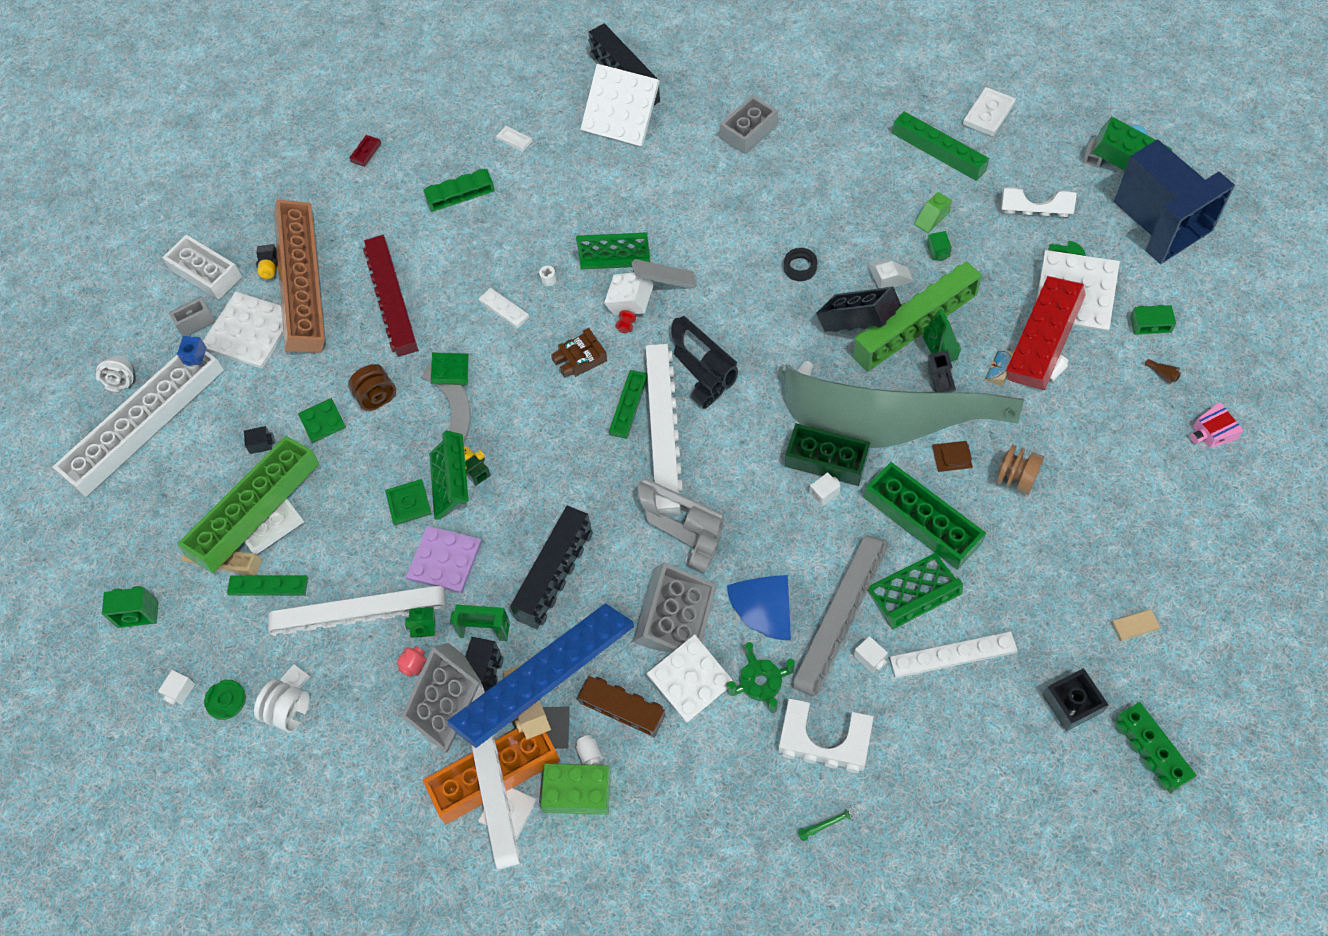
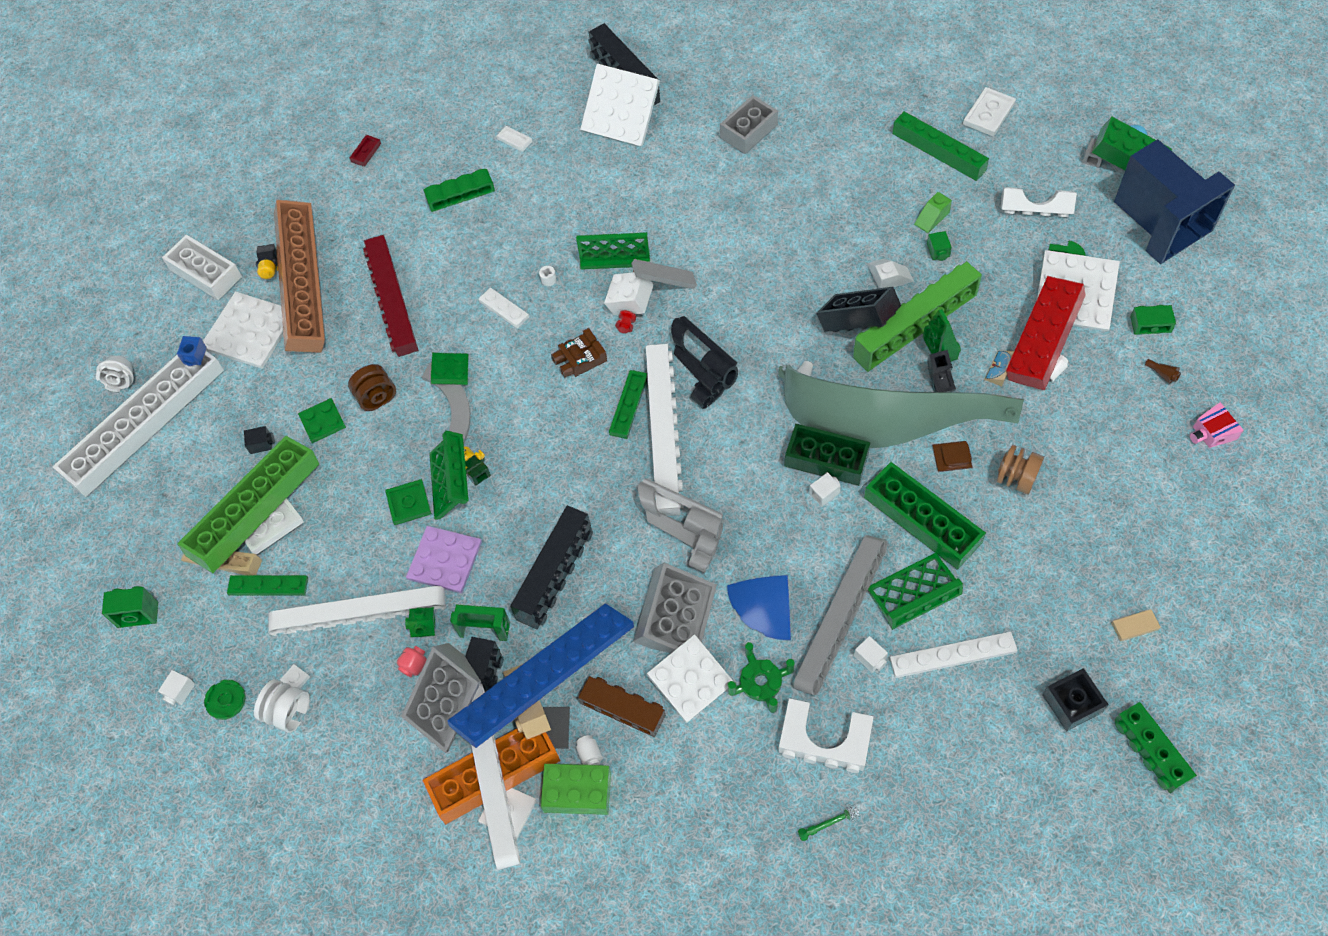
light grey slope [169,296,216,337] -> none
black tyre [784,247,818,282] -> none

